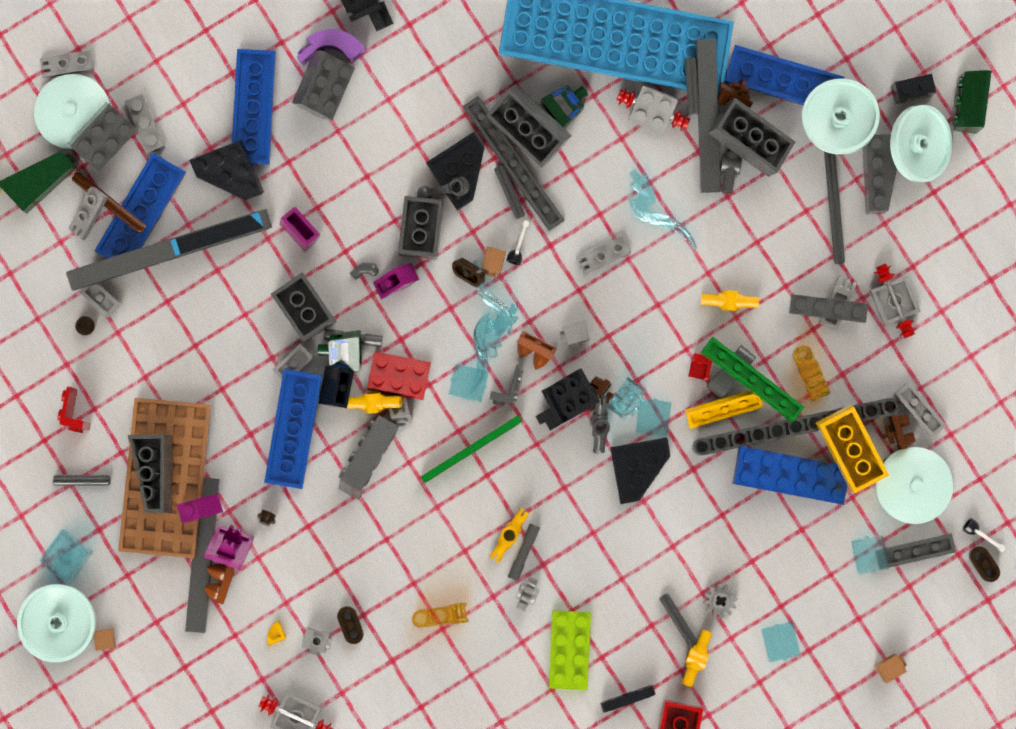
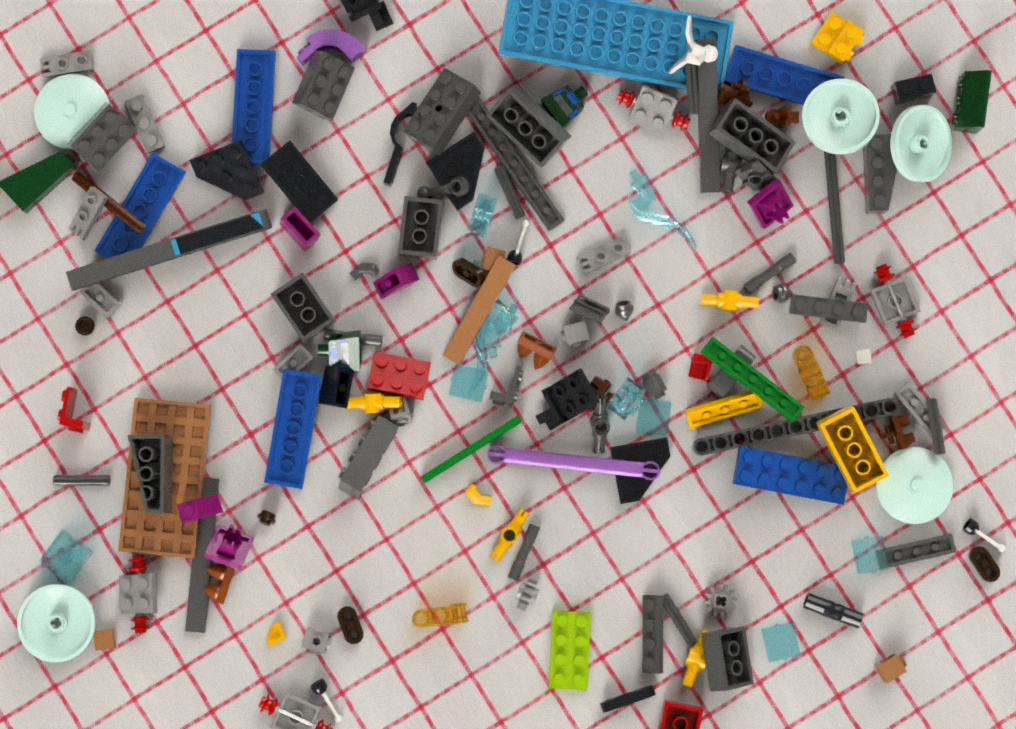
none -> light grey plate [119,555,157,633]
none -> black plate [260,140,339,223]
none -> hinge [310,678,342,723]
none -> black piece [383,102,418,187]
none -> dark grey brick [403,68,481,156]
none -> medium nougat tile [443,256,516,365]
none -> yellow arm [466,484,491,505]
none -> clear light blue brick [467,193,497,238]
none -> medium lavender piece [487,445,660,480]
none -> dark grey piece [569,295,610,323]
none -> flat silver plate [614,300,634,321]
none -> dark grey brick [642,370,667,400]
none -> dark grey plate [642,595,663,674]
none -> white animal [668,16,718,74]
none -> dark grey brick [701,626,754,691]
none -> dark grey piece [734,159,776,191]
none -> dark grey piece [743,253,797,294]
none -> magenta plate [747,178,794,230]
none -> reddish brown hips [765,106,799,129]
none -> flat silver plate [772,284,792,303]
none -> black axle [803,593,863,628]
none -> yellow plate [810,12,865,65]
none -> white sticker [856,349,872,365]
none -> dark grey axle [926,398,946,455]

